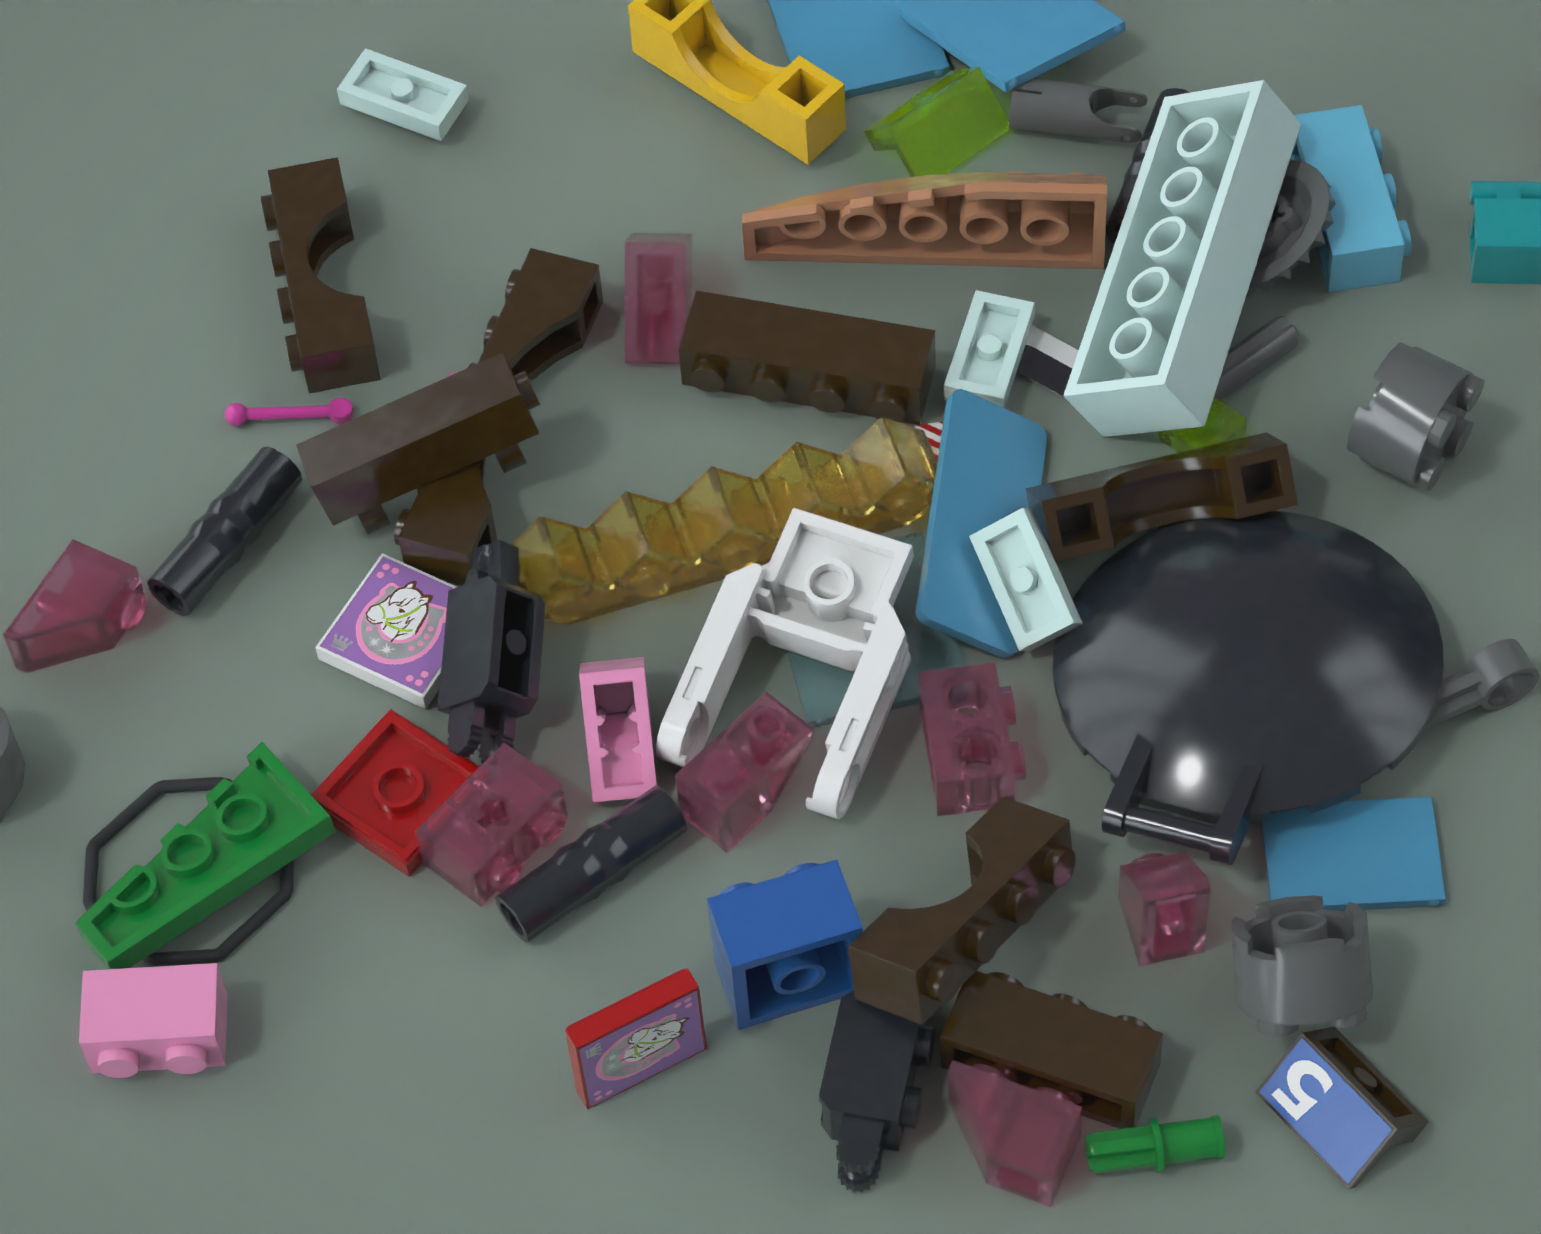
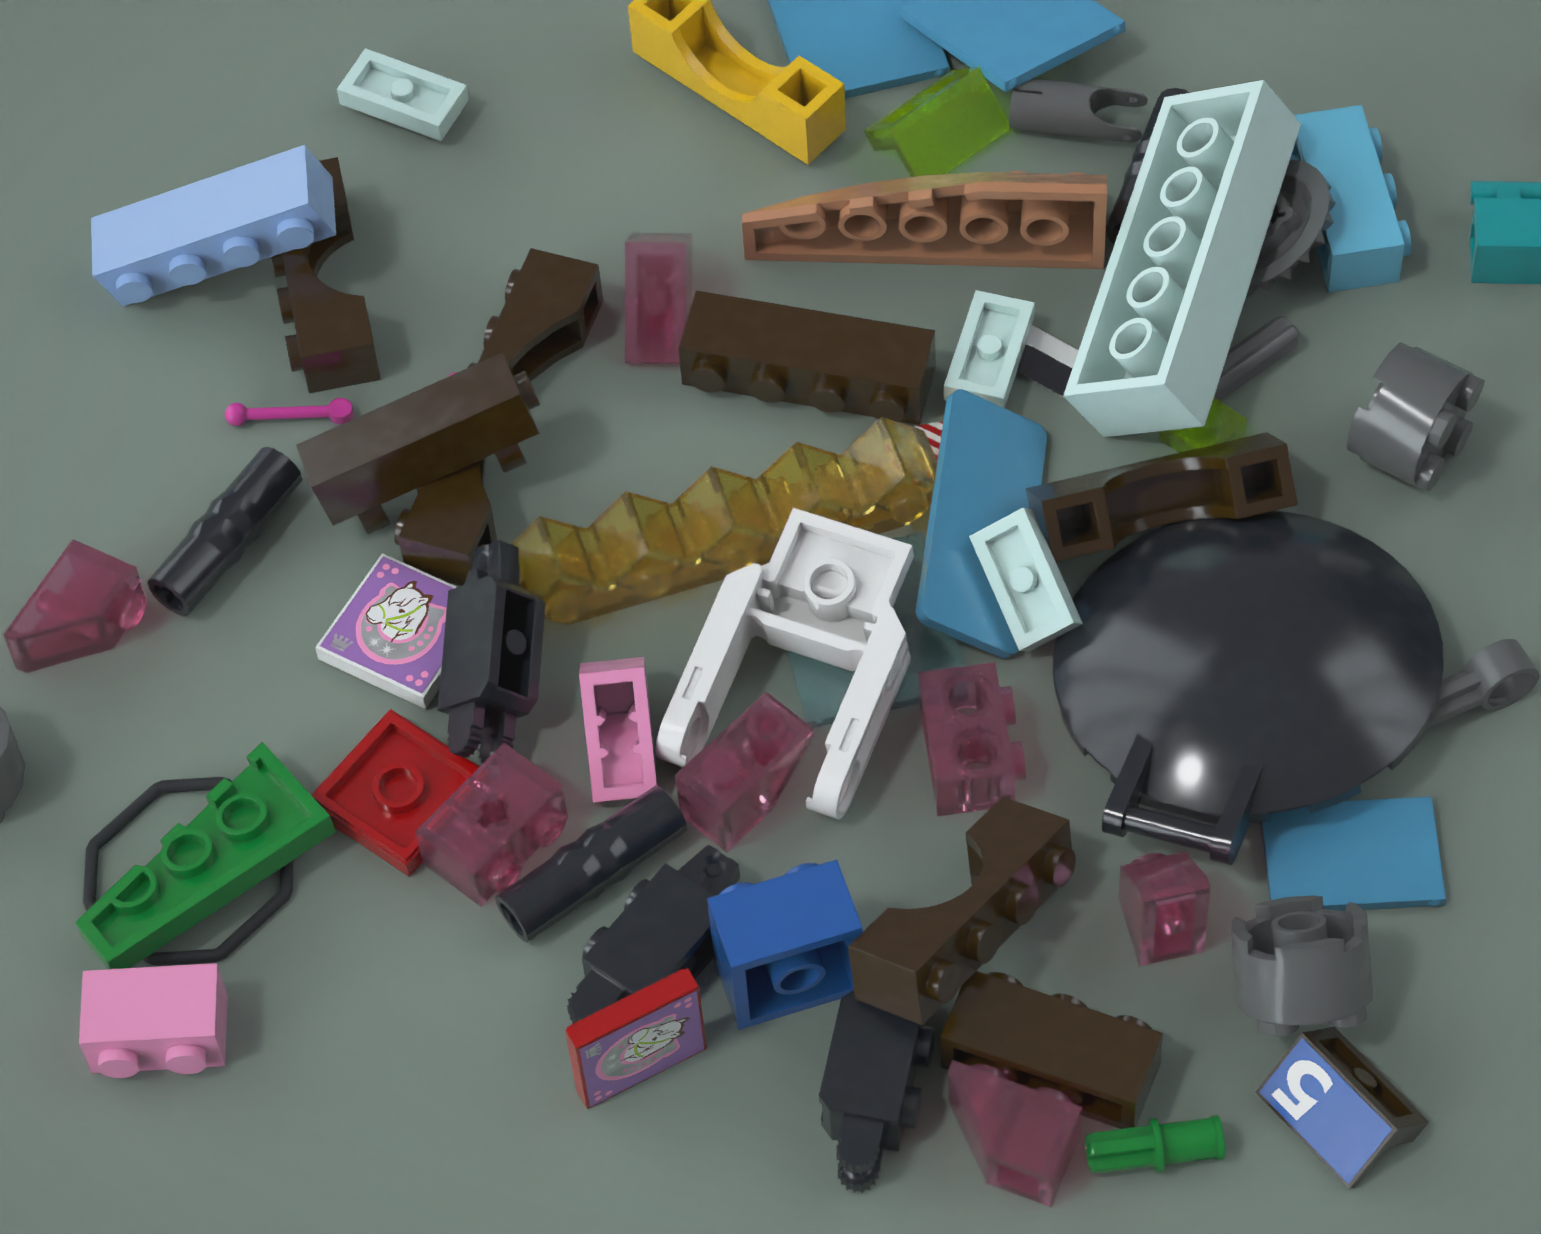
none -> light blue brick [91,145,336,307]
none -> black hinge [567,845,740,1024]

